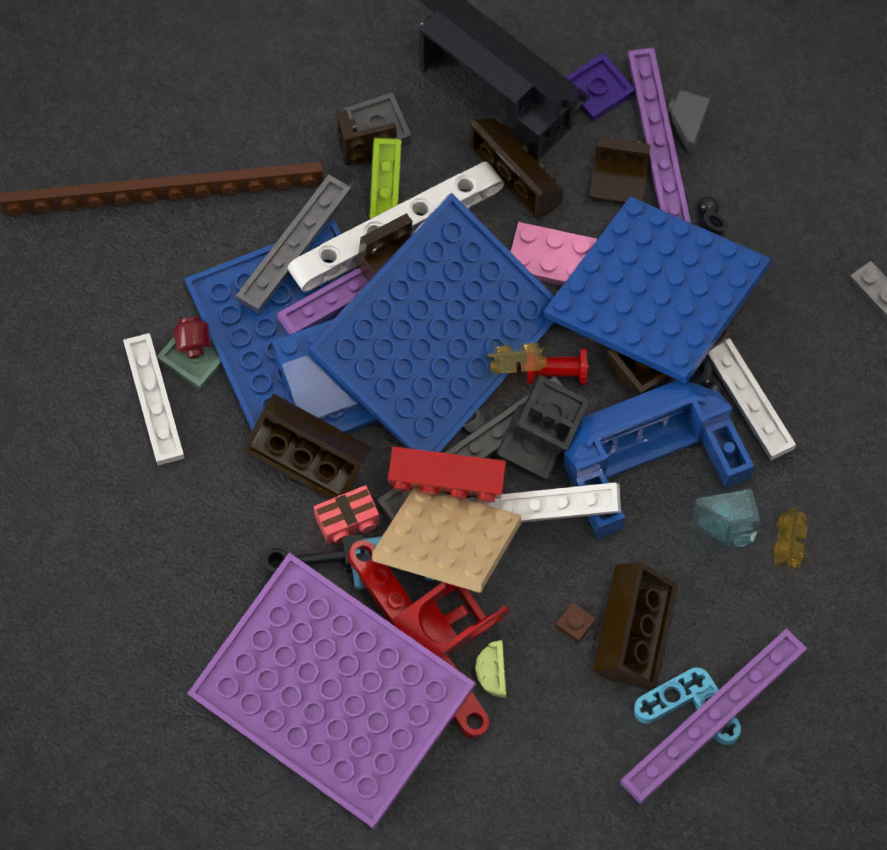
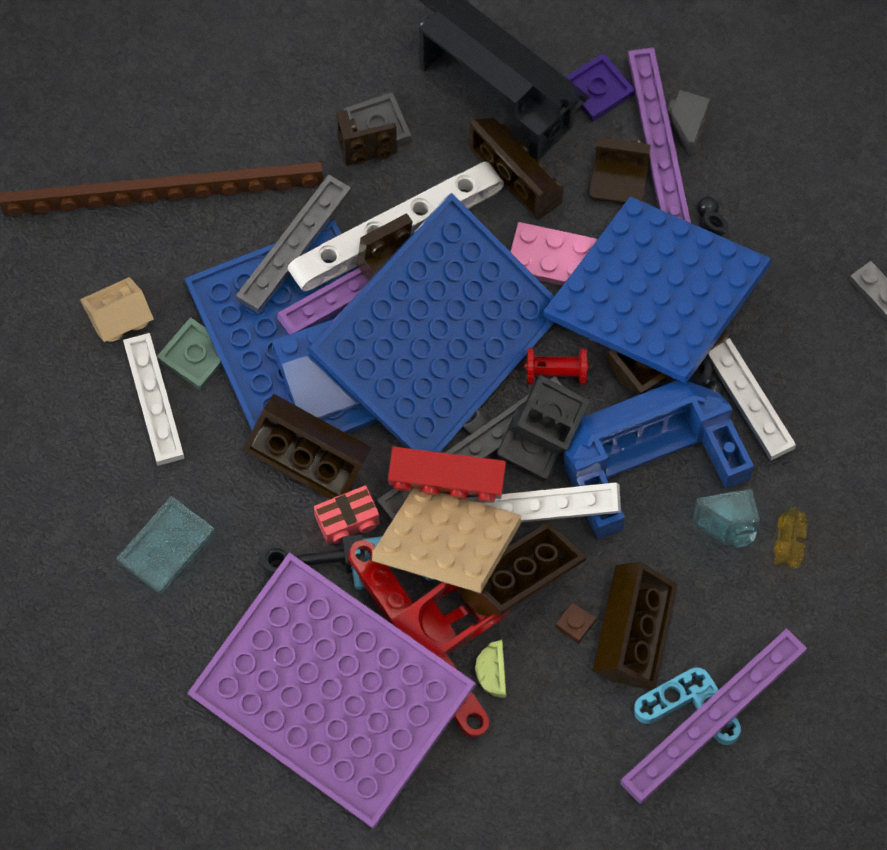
dark red head [173,316,212,359] -> none
lime plate [369,137,401,219] -> none
clear yellow hinge [487,342,547,374] -> none
none -> tan slope [80,277,154,342]
none -> clear light blue plate [116,496,215,595]
none -> dark brown slope [460,521,587,615]

